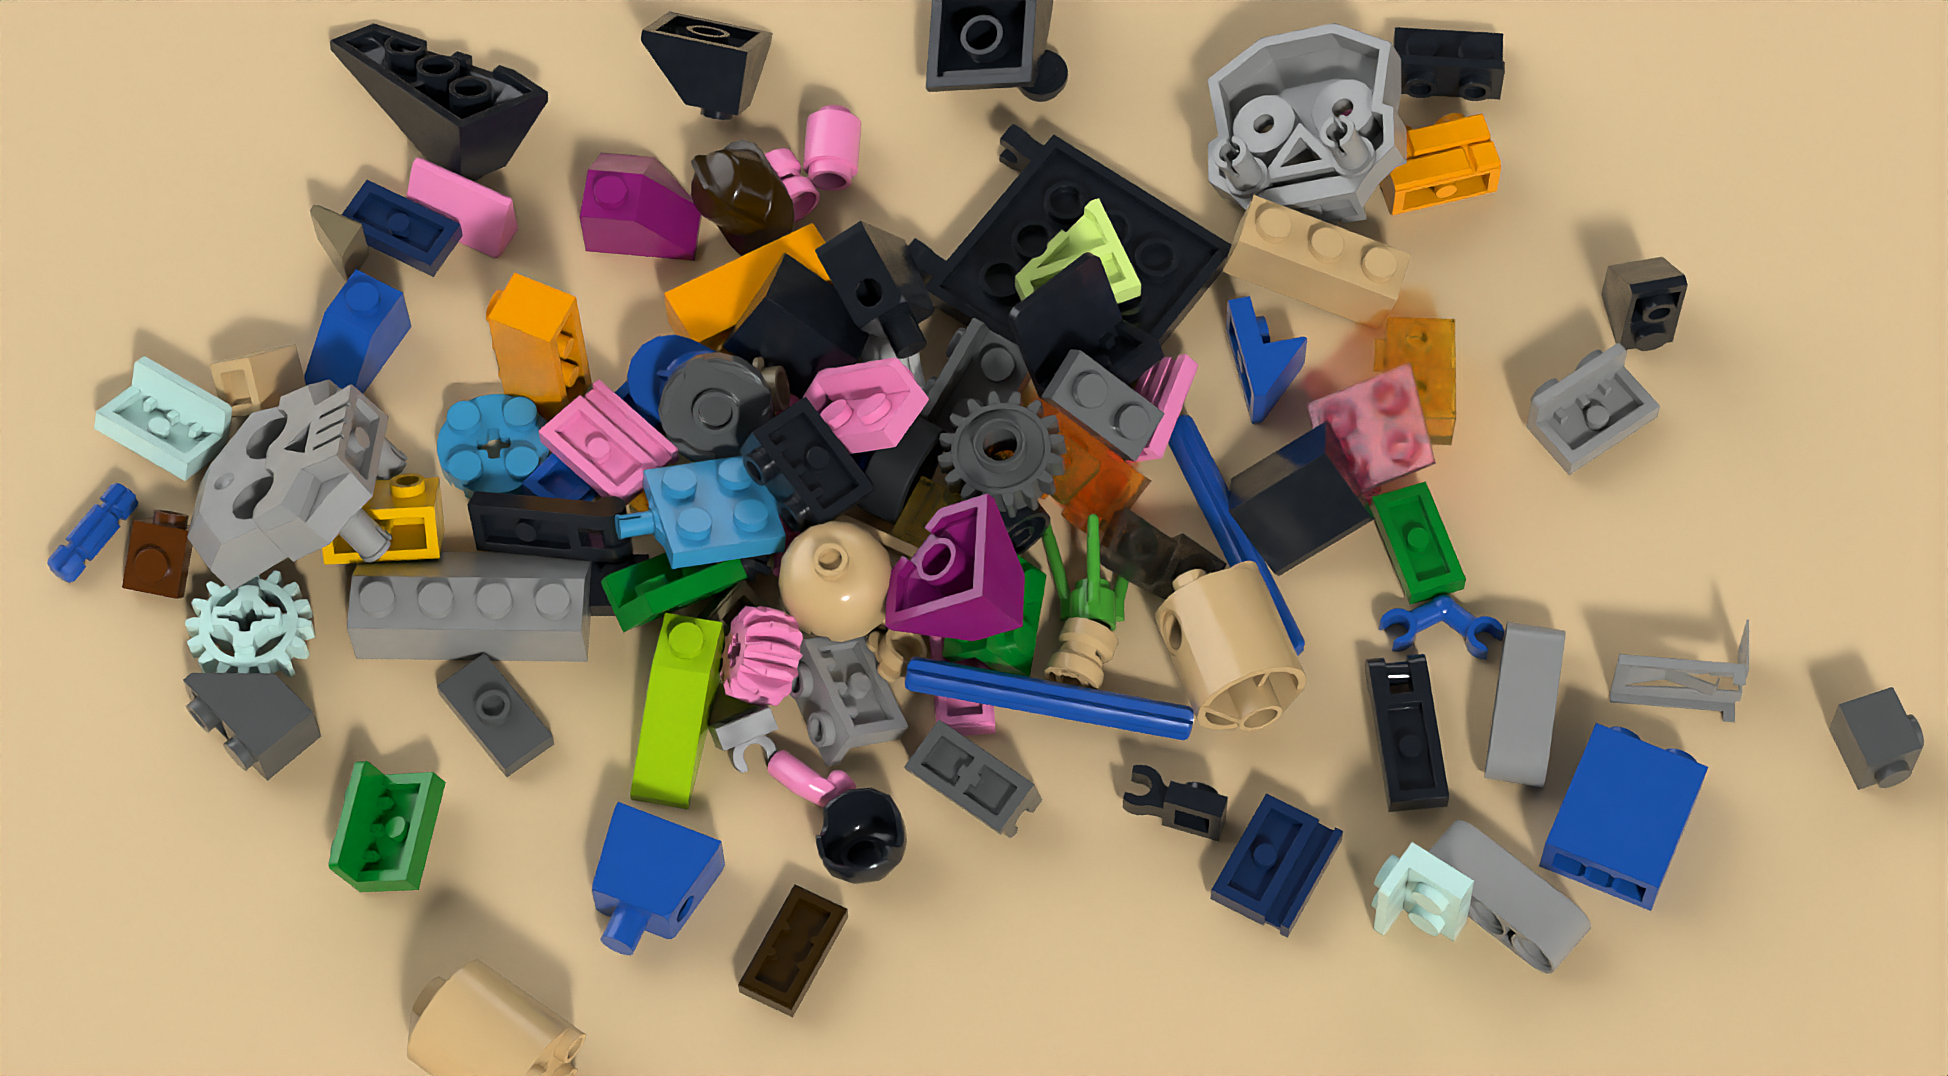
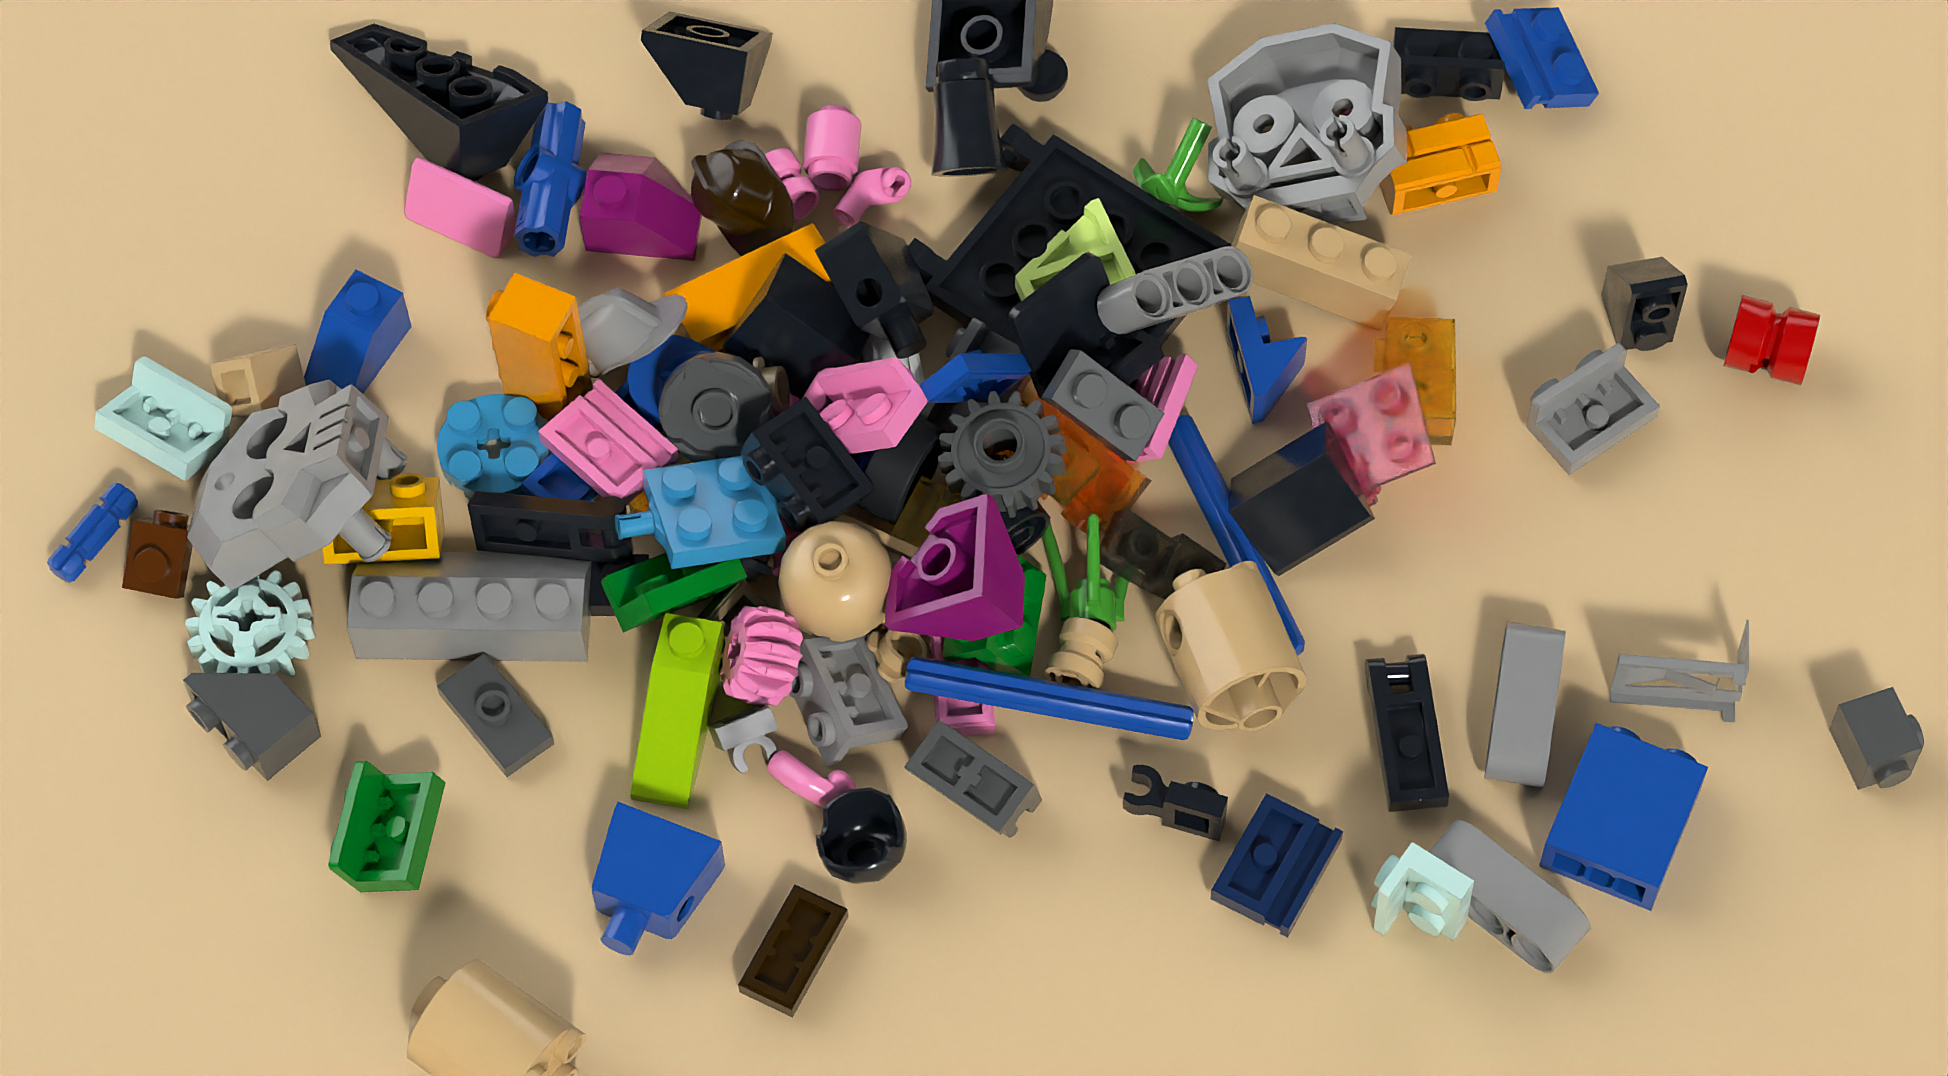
dark tan slope [310,205,369,282] -> none
dark blue plate [341,179,463,277] -> none
green plate [1370,481,1466,605] -> none
blue arm [1379,594,1505,660] -> none
none -> blue piece [514,101,587,257]
none -> light grey piece [578,288,688,378]
none -> bright pink arm [833,167,911,227]
none -> blue plate [920,350,1032,403]
none -> black plant [931,58,1008,177]
none -> light grey beam [1097,246,1253,334]
none -> bright green plant [1133,118,1223,212]
none -> blue plate [1485,7,1599,109]
none -> red wheel [1723,295,1820,386]

